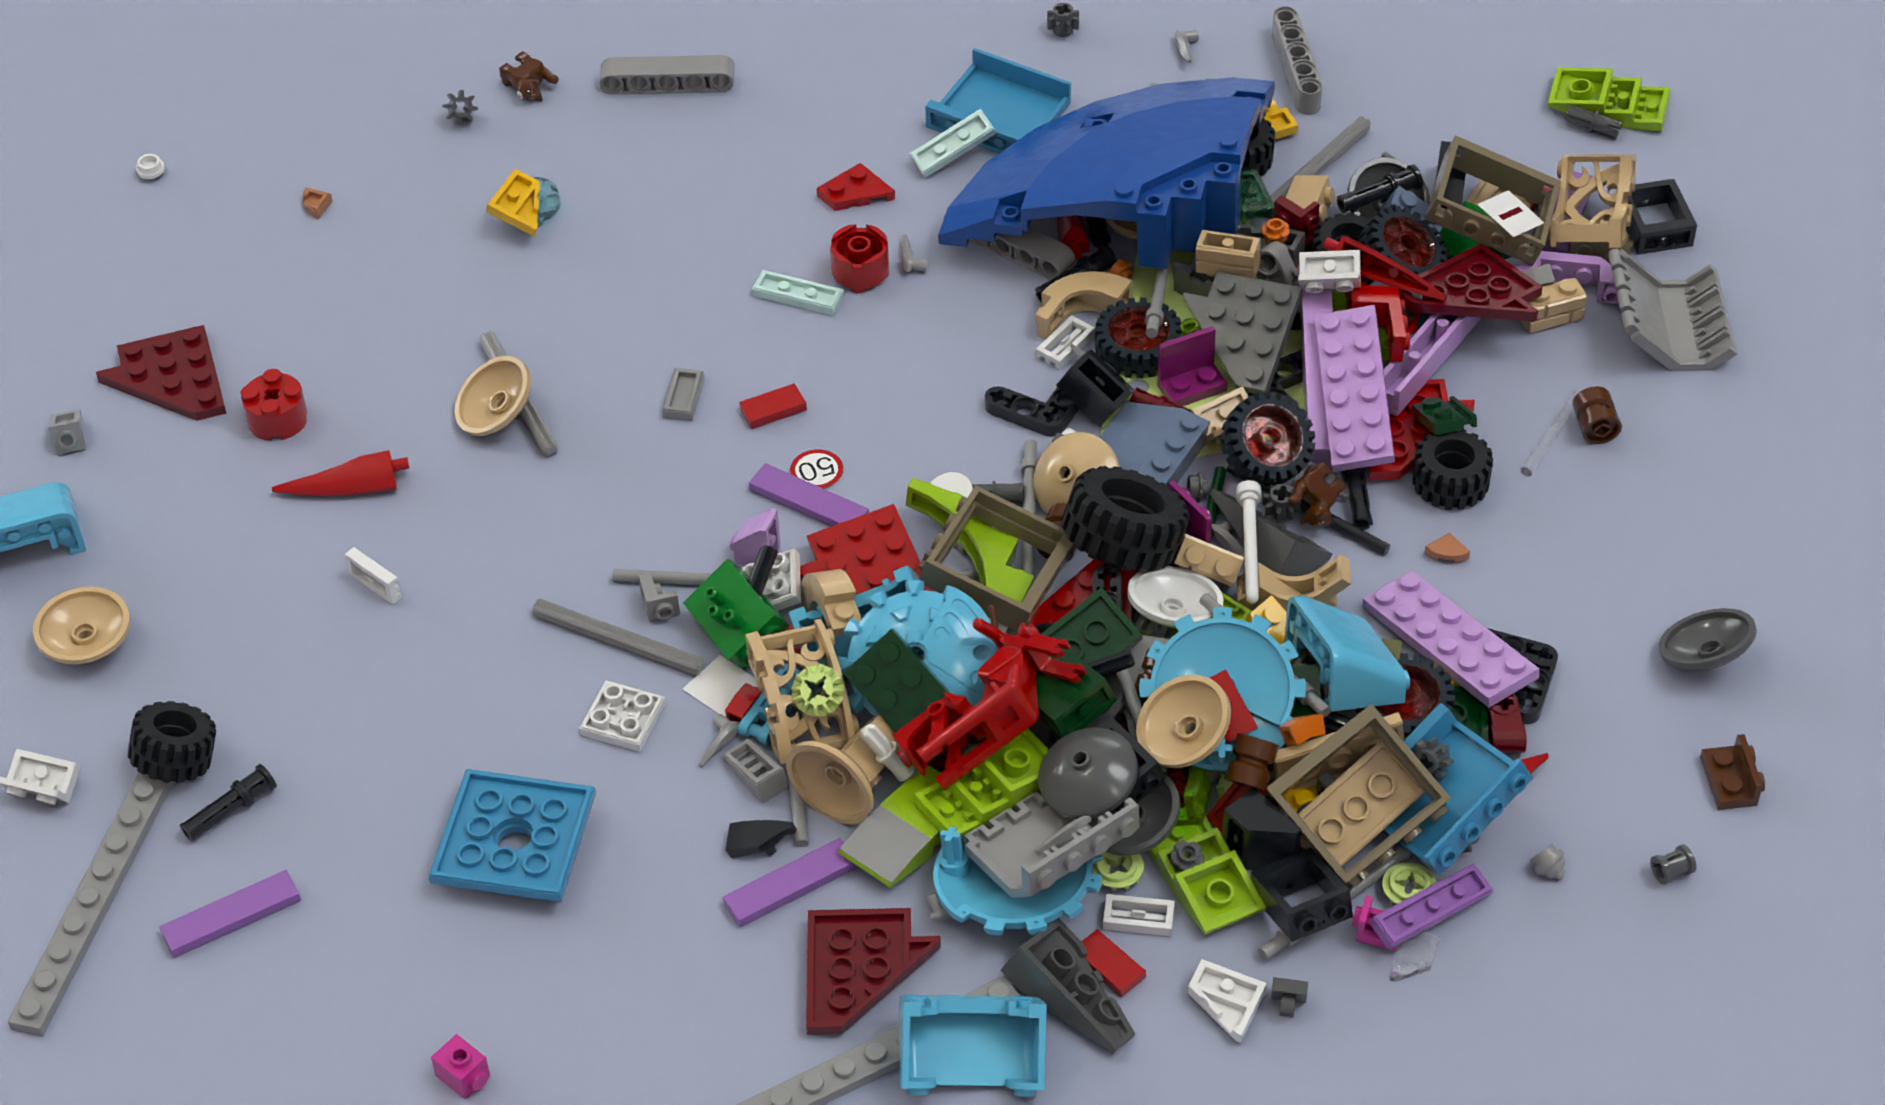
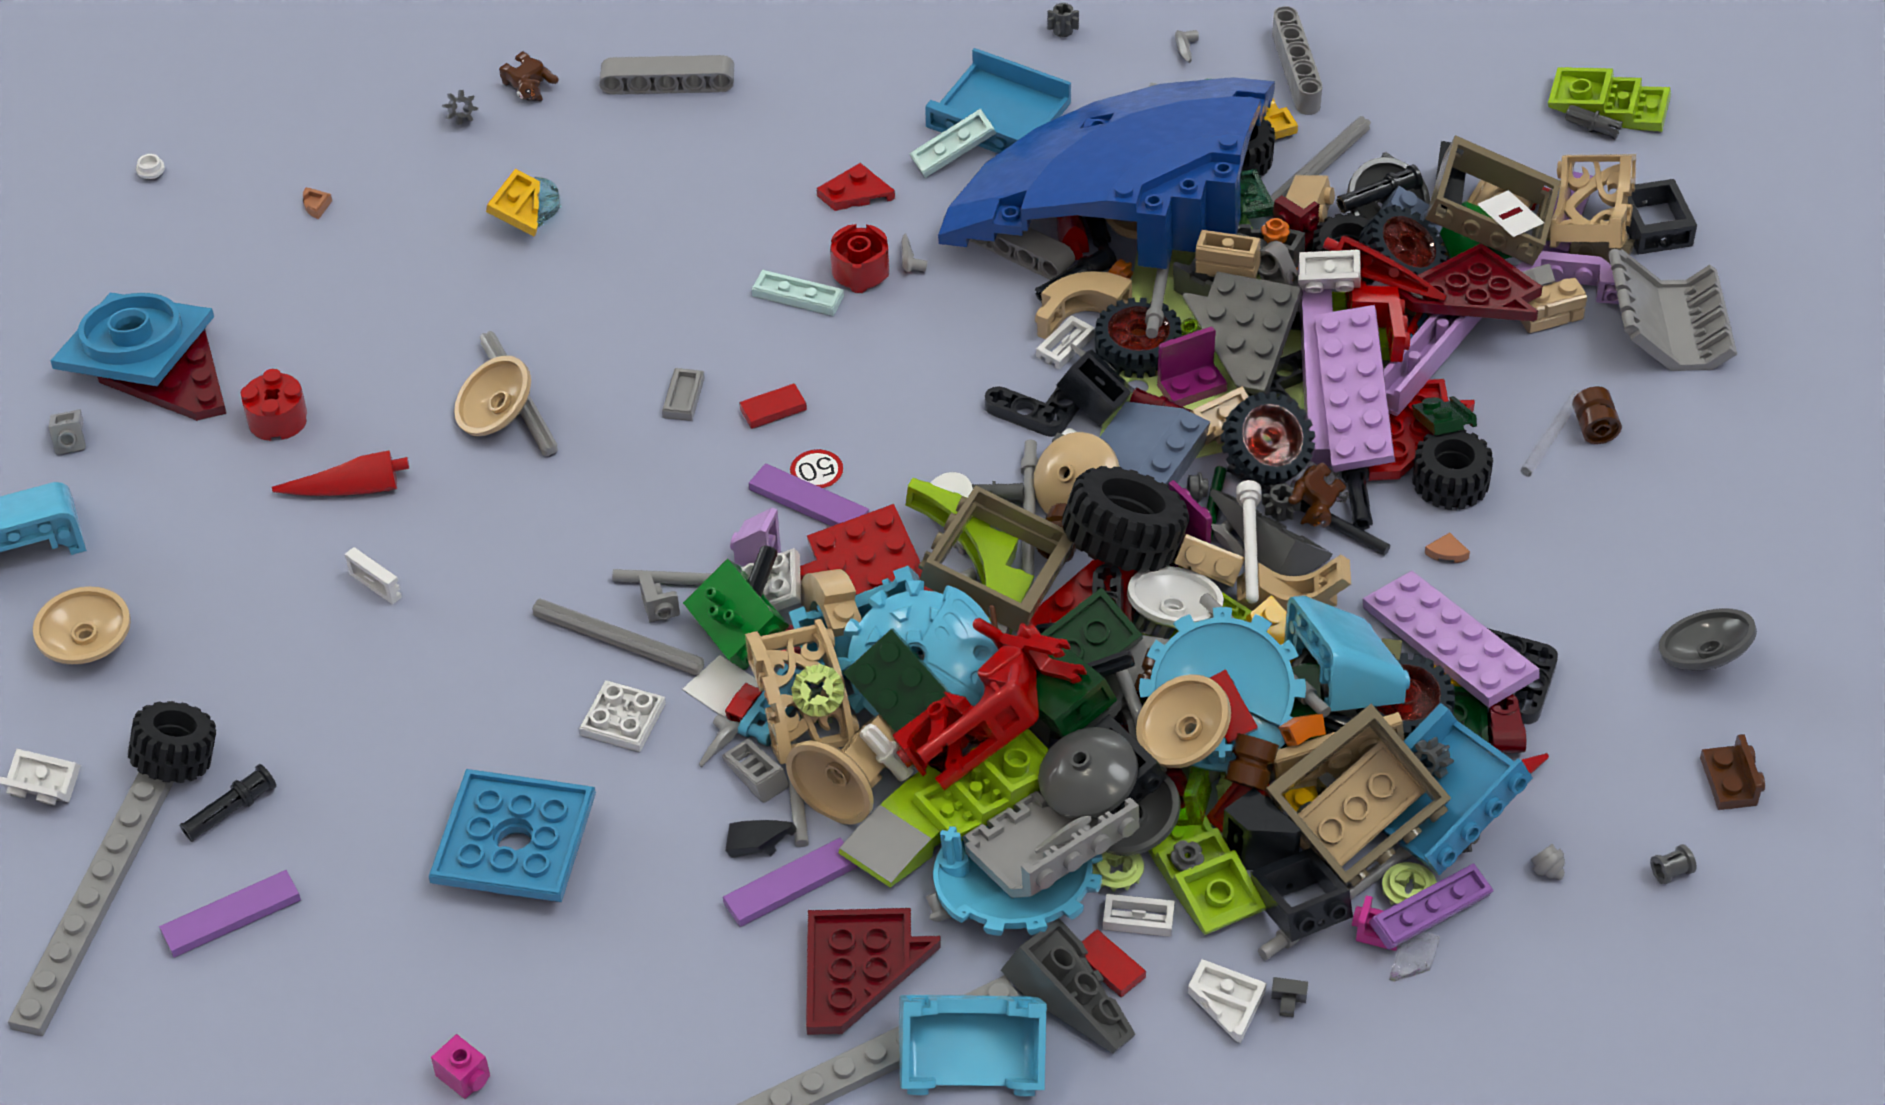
none -> dark azure piece [50,292,215,386]

